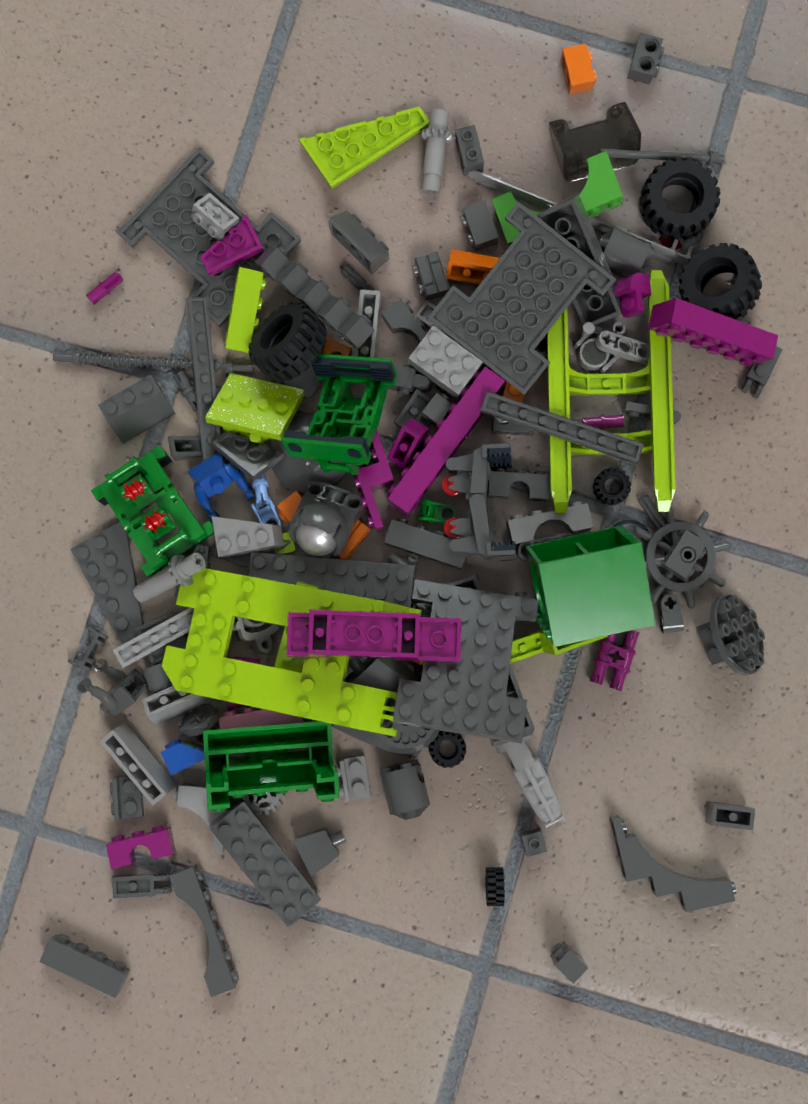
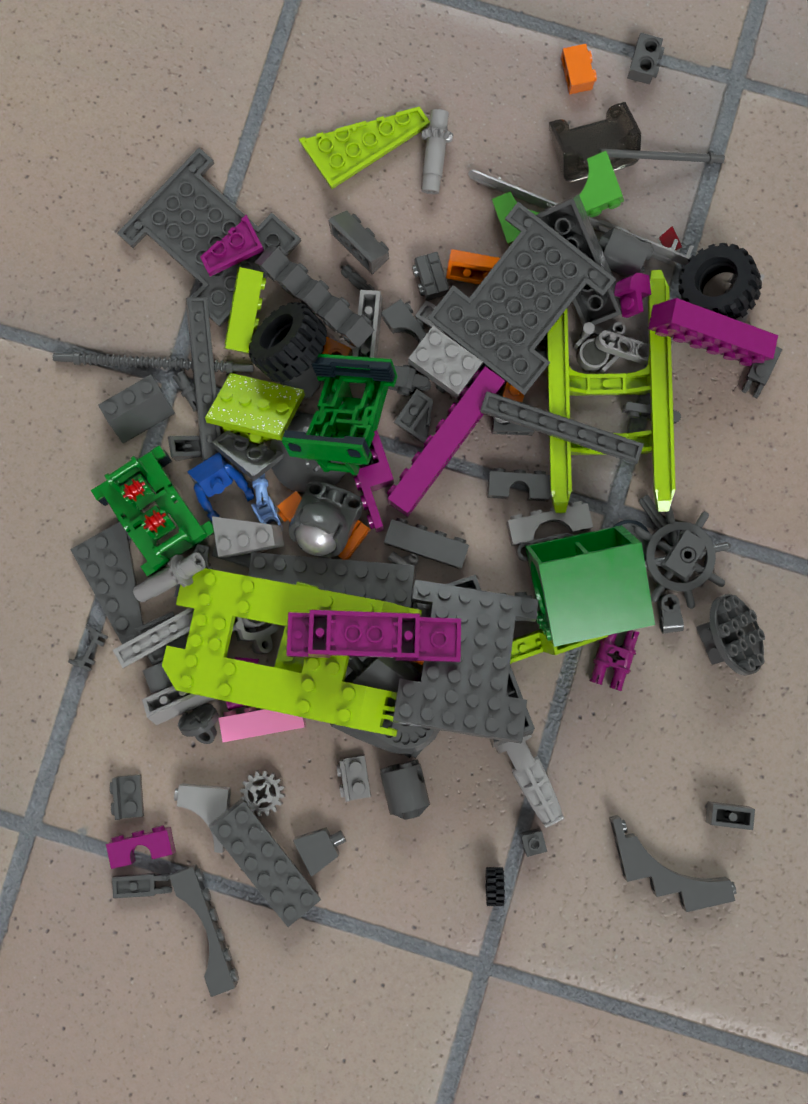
dark grey brick [39,934,130,998] -> none
dark grey torso [77,659,148,715] -> none
magenta axle [86,272,123,305] -> none
light grey brick [100,722,177,806] -> none
blue slope [161,739,210,775] -> none
light grey bracket [191,192,239,241] -> none
green wedge [203,721,339,812] -> none
lime tile [274,532,297,555] -> none
magenta brick [387,419,429,469] -> none
green piece [417,499,457,524] -> none
dark grey brick [419,392,452,426] -> none
black tyre [429,731,466,768] -> none
dark grey container [442,443,516,562] -> none
dark grey brick [455,125,484,176] -> none
dark grey brick [460,201,499,251] -> none
dark grey brick [550,941,588,984] -> none
magenta pin [582,414,624,430] -> none
black tyre [593,467,632,505] -> none
black tyre [639,157,721,240] -> none

